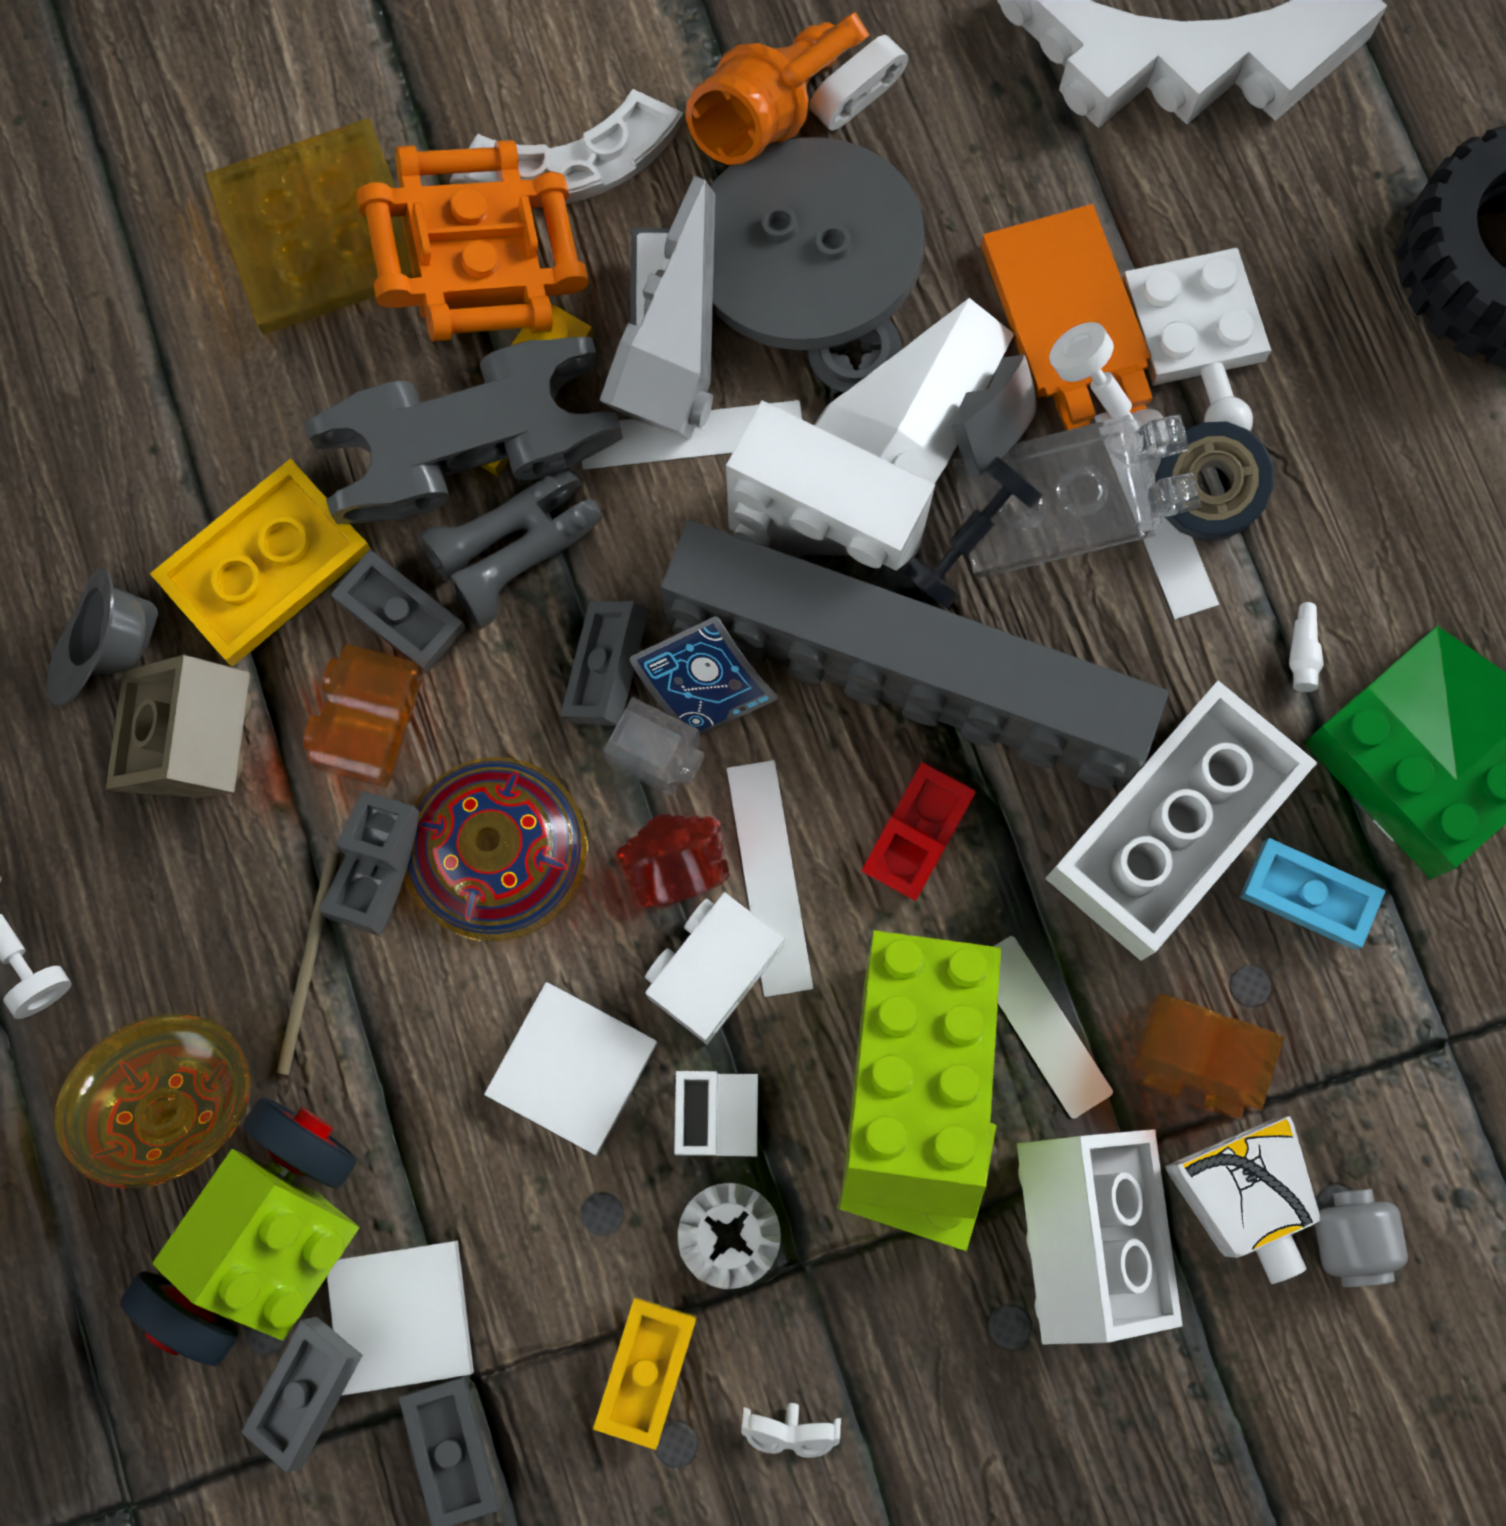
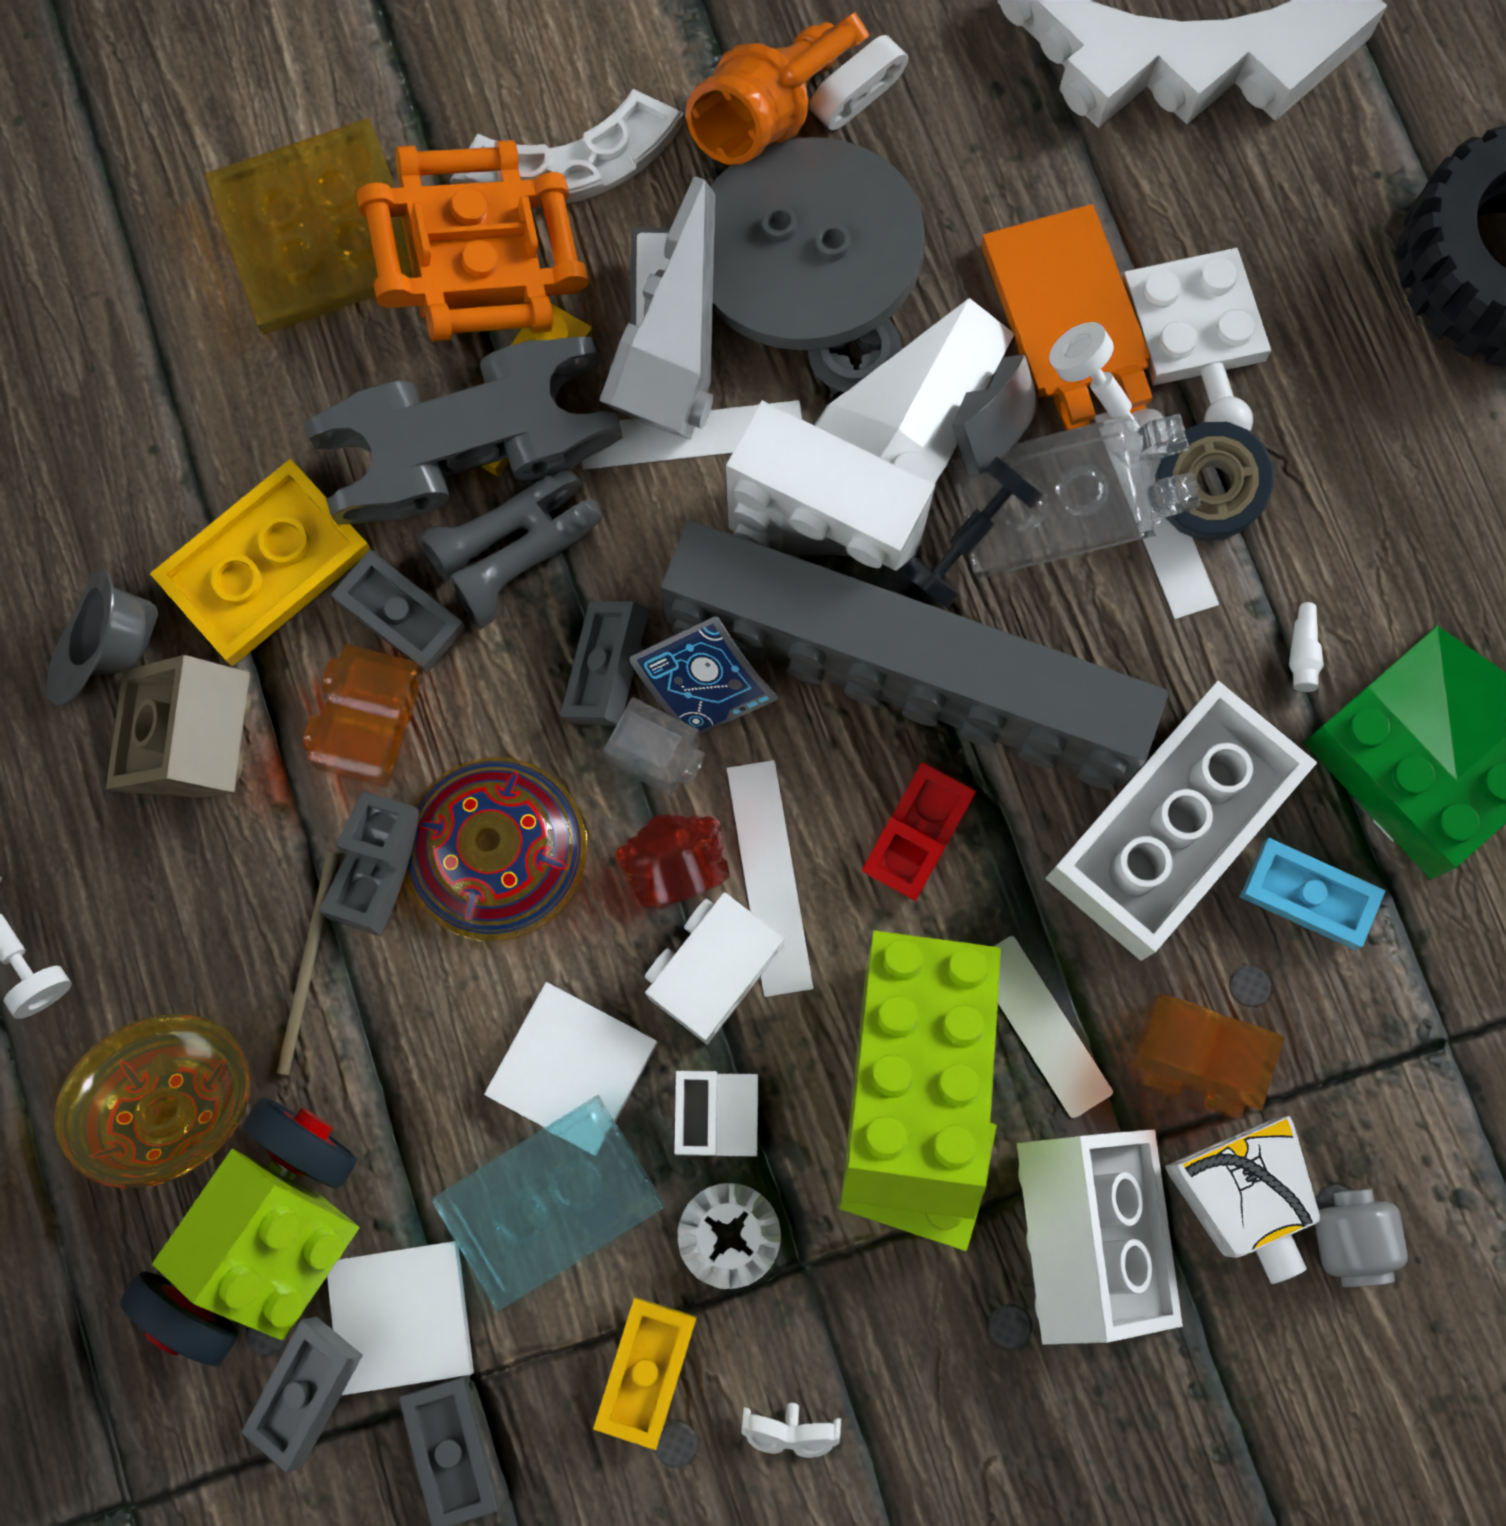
none -> clear light blue tile [431,1095,666,1312]

